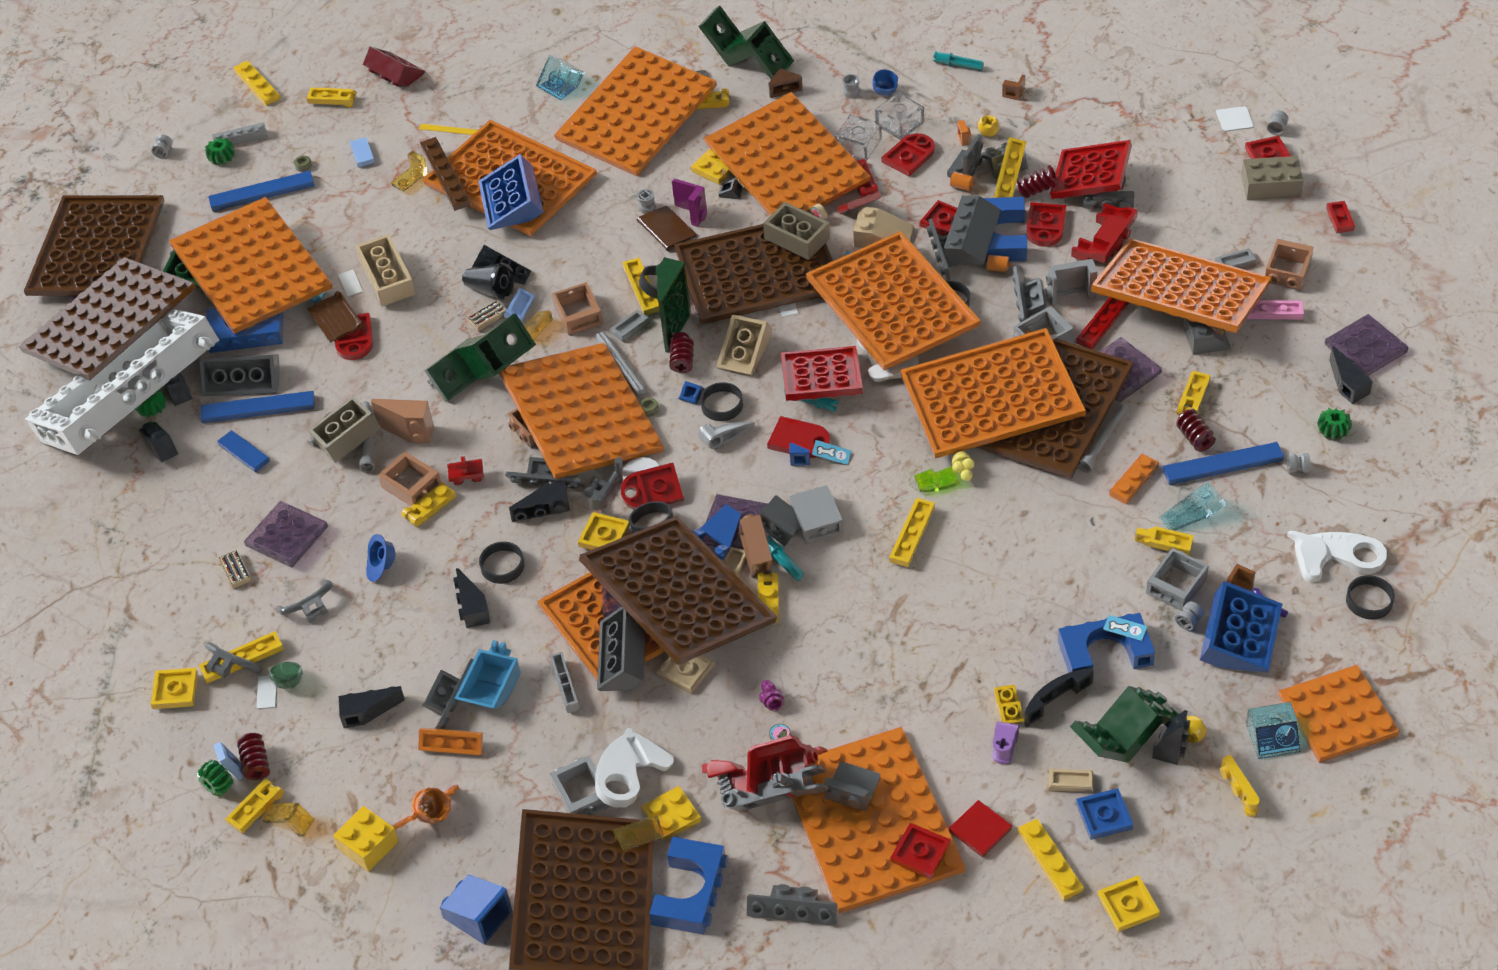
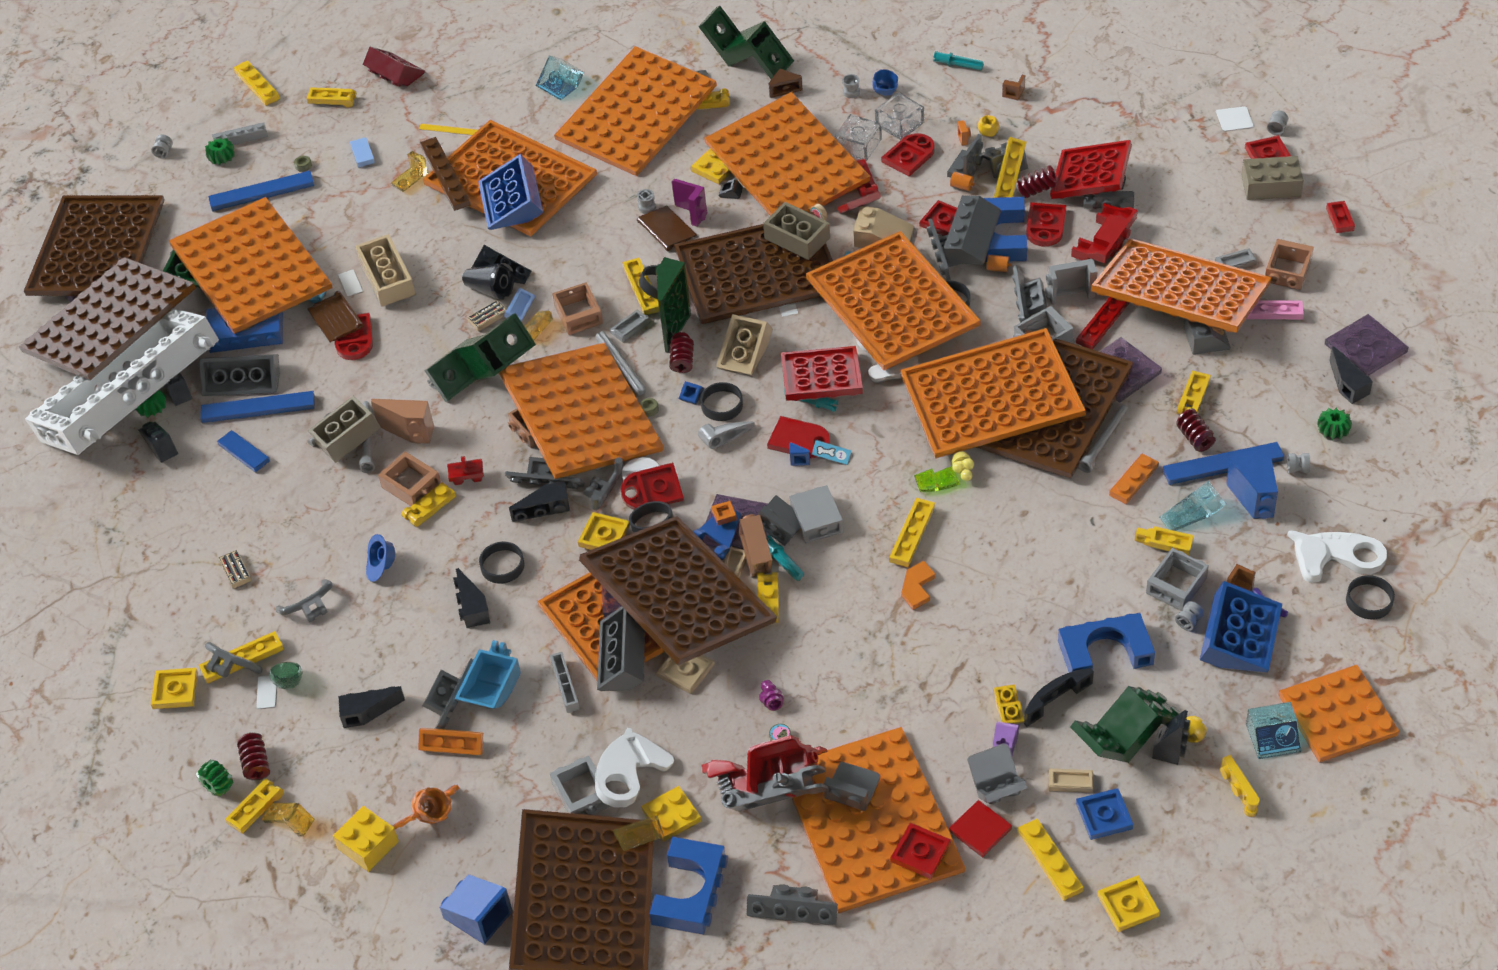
light blue tile [213,742,244,780] -> none
clear purple plate [244,500,328,568] -> none
medium azure sticker [1103,615,1147,641] -> none
none -> orange plate [711,501,737,526]
none -> orange tile [901,561,935,610]
none -> bracket [967,743,1027,804]
none -> blue slope [1226,455,1278,519]

